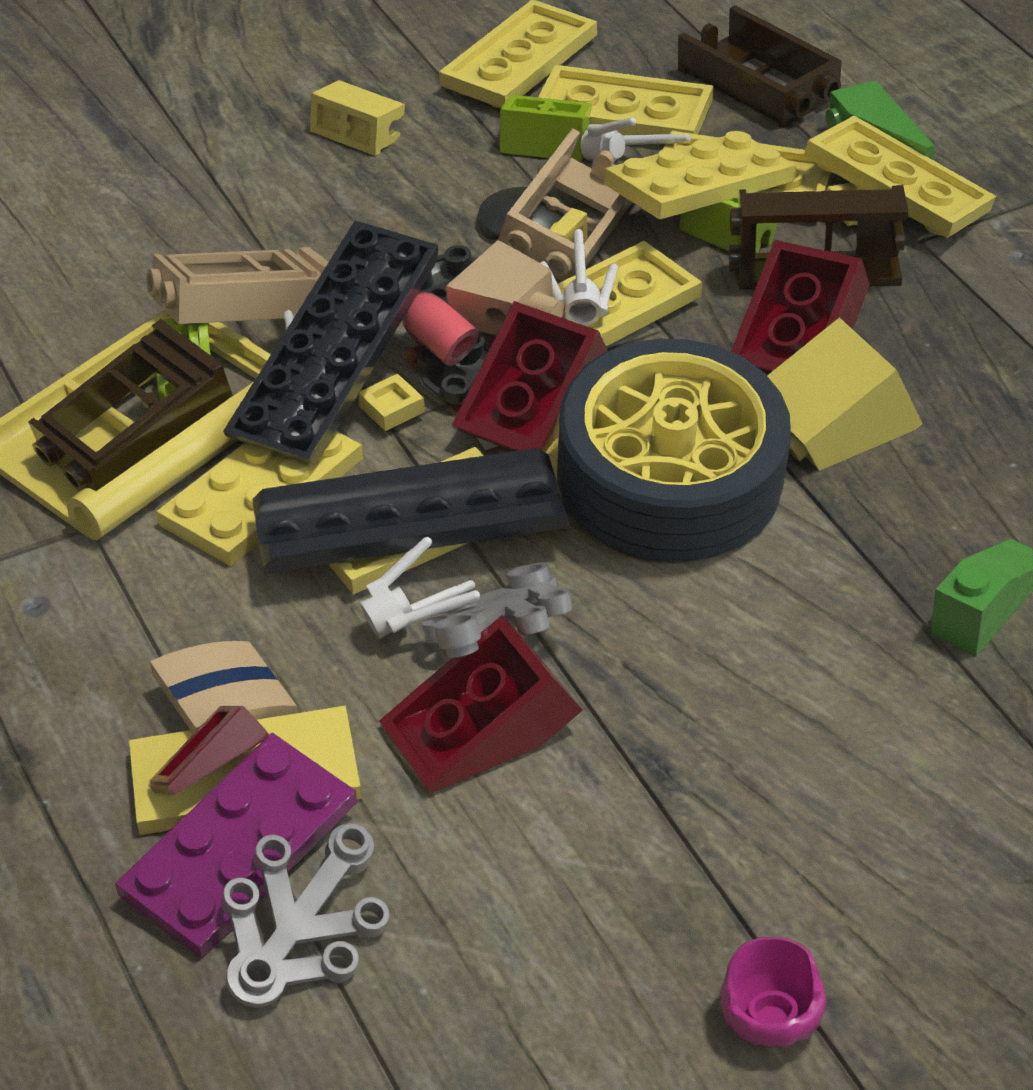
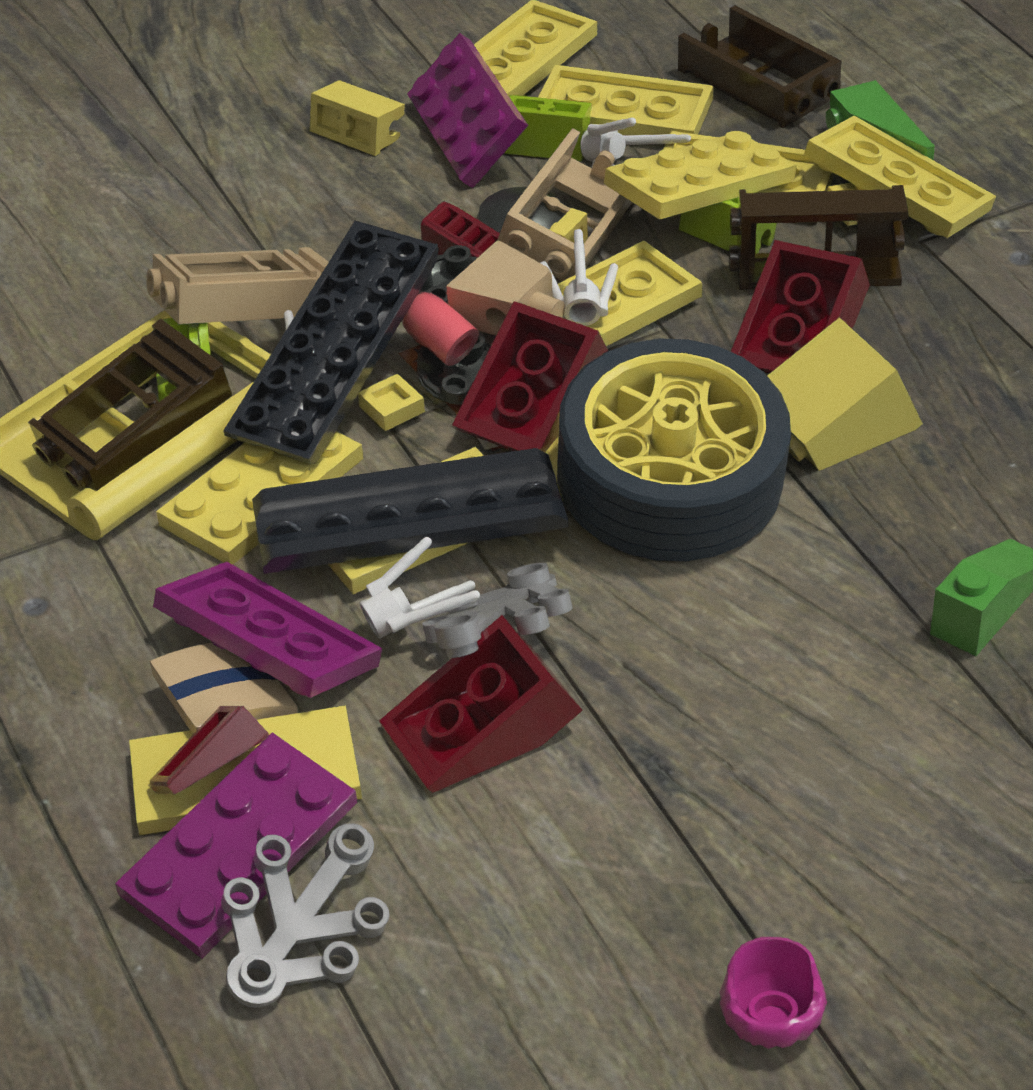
none -> magenta plate [153,562,382,698]
none -> magenta plate [407,33,528,188]
none -> dark red slope [421,201,500,258]

